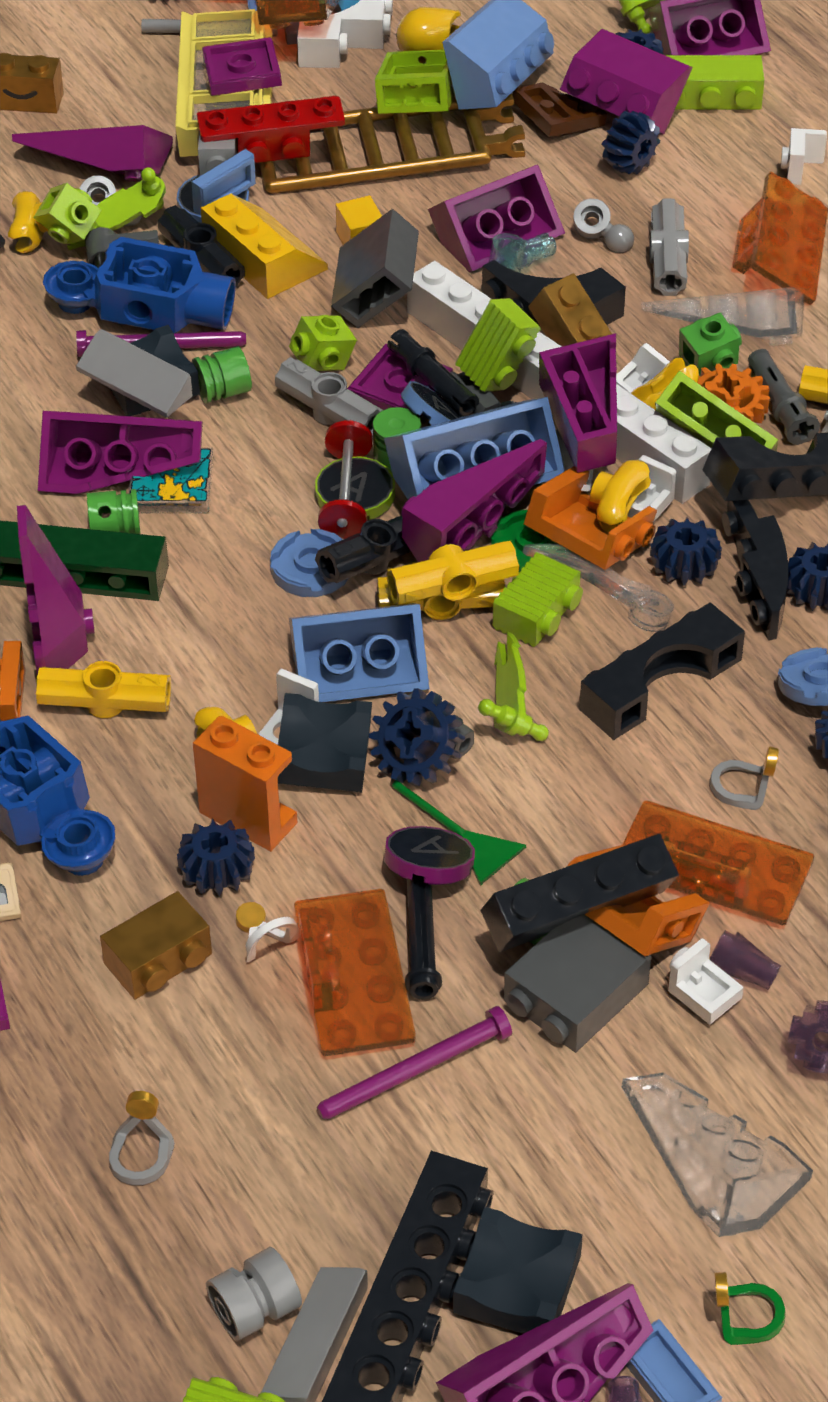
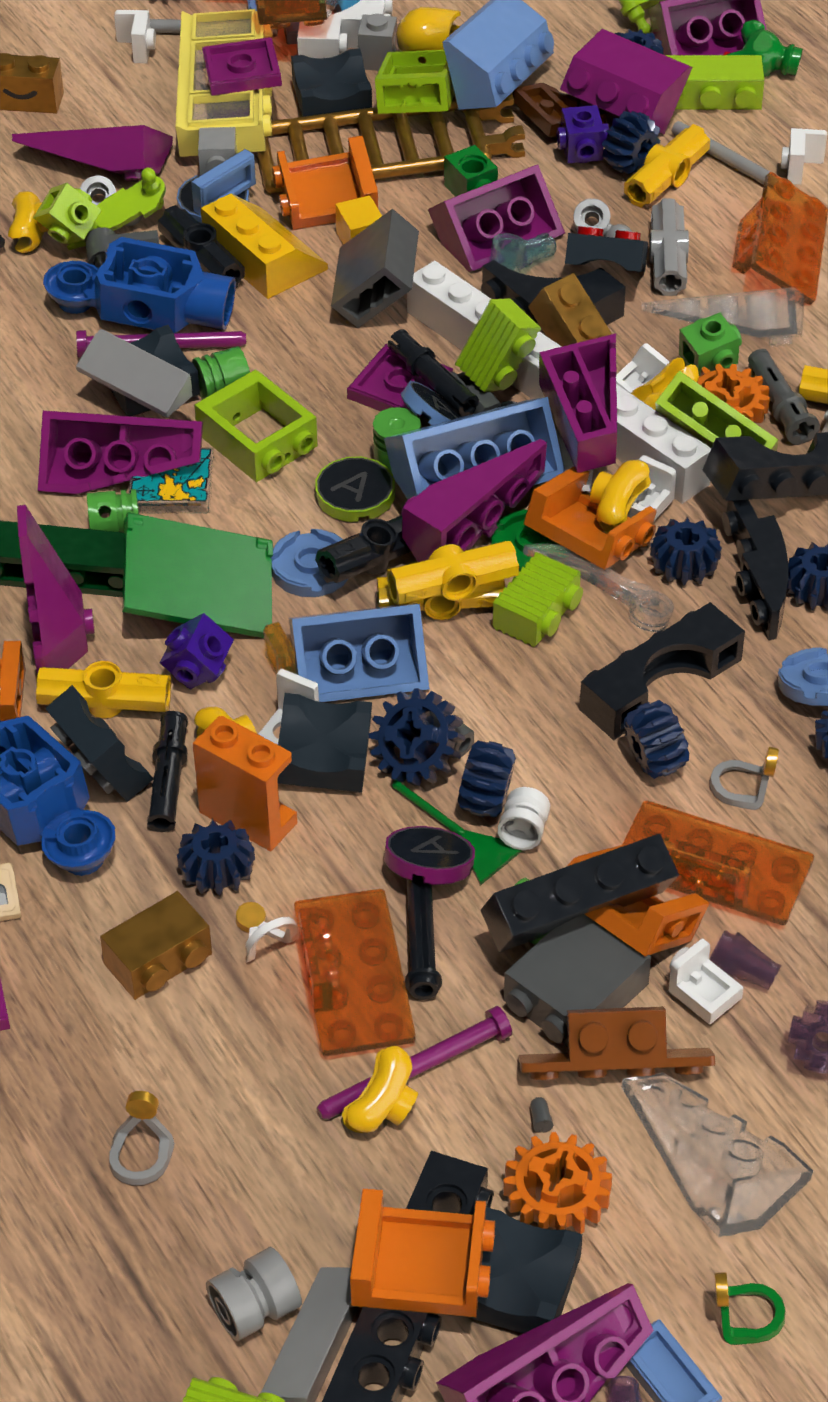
red bracket [197,96,345,163] -> none
light grey piece [275,357,383,436] -> none
lime brick [289,315,357,371] -> none
red axle [318,420,373,539] -> none
lime piece [478,631,549,741] -> none
none -> black brick [45,685,154,802]
none -> white bracket [114,10,156,63]
none -> green piece [122,512,273,639]
none -> black pin [147,711,188,832]
none -> dark purple brick [160,613,234,690]
none -> lime window [194,369,318,483]
none -> clear yellow tile [263,622,296,674]
none -> orange panel [272,135,378,230]
none -> black brick [291,48,372,117]
none -> yellow piece [342,1045,418,1133]
none -> orange panel [350,1188,495,1317]
none -> light grey brick [358,14,397,71]
none -> green brick [444,145,498,197]
none -> dark blue gear [457,740,516,818]
none -> white wheel [498,787,550,850]
none -> orange gear [503,1132,612,1234]
none -> dark orange bracket [519,1006,715,1080]
none -> dark grey piece [530,1097,554,1133]
none -> dark purple brick [556,105,609,163]
none -> black brick [565,226,649,272]
none -> yellow piece [624,124,710,208]
none -> dark blue gear [624,700,690,779]
none -> light grey bar [672,121,791,196]
none -> green animal [723,20,803,77]

